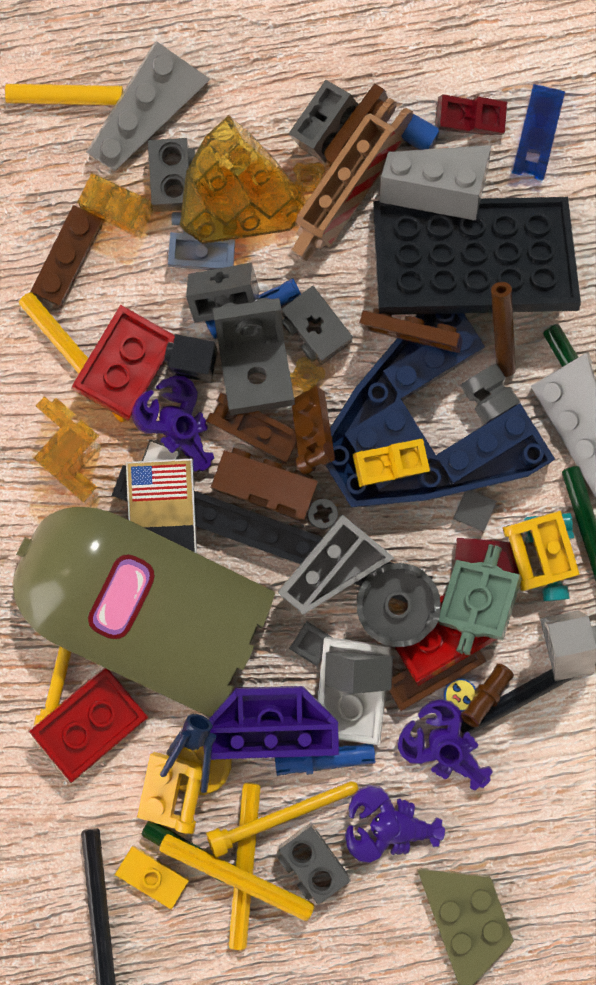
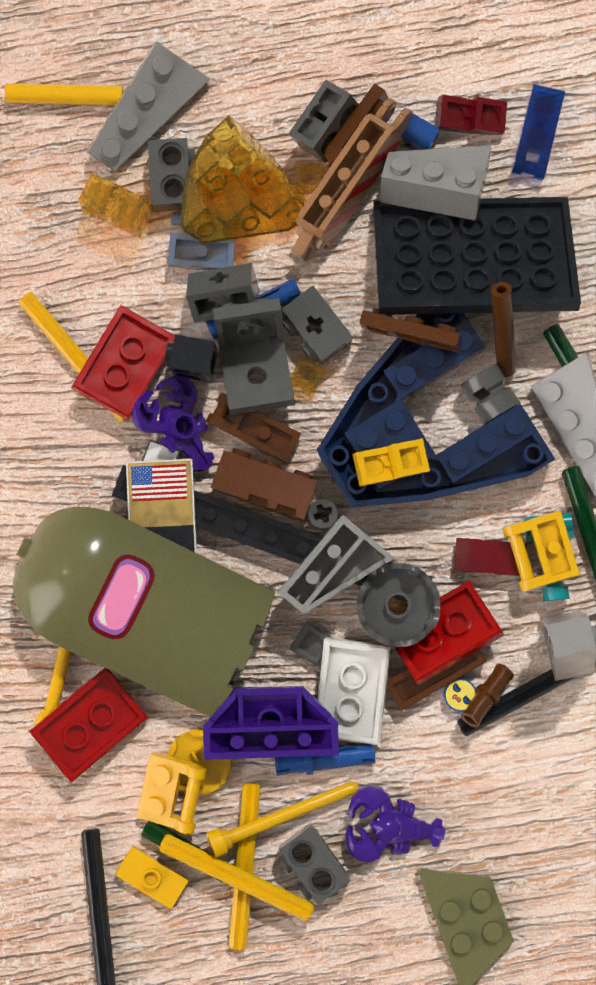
reddish brown plate [30,205,104,307] -> none
clear yellow bracket [33,396,102,507] -> none
dark blue plant [160,714,216,793] -> none
reddish brown plate [292,386,335,475] -> none
dark grey slope [325,652,393,694] -> none
dark purple animal [398,699,493,791] -> none
sand green plate [438,544,522,655] -> none
dark grey tile [453,490,497,532] -> none

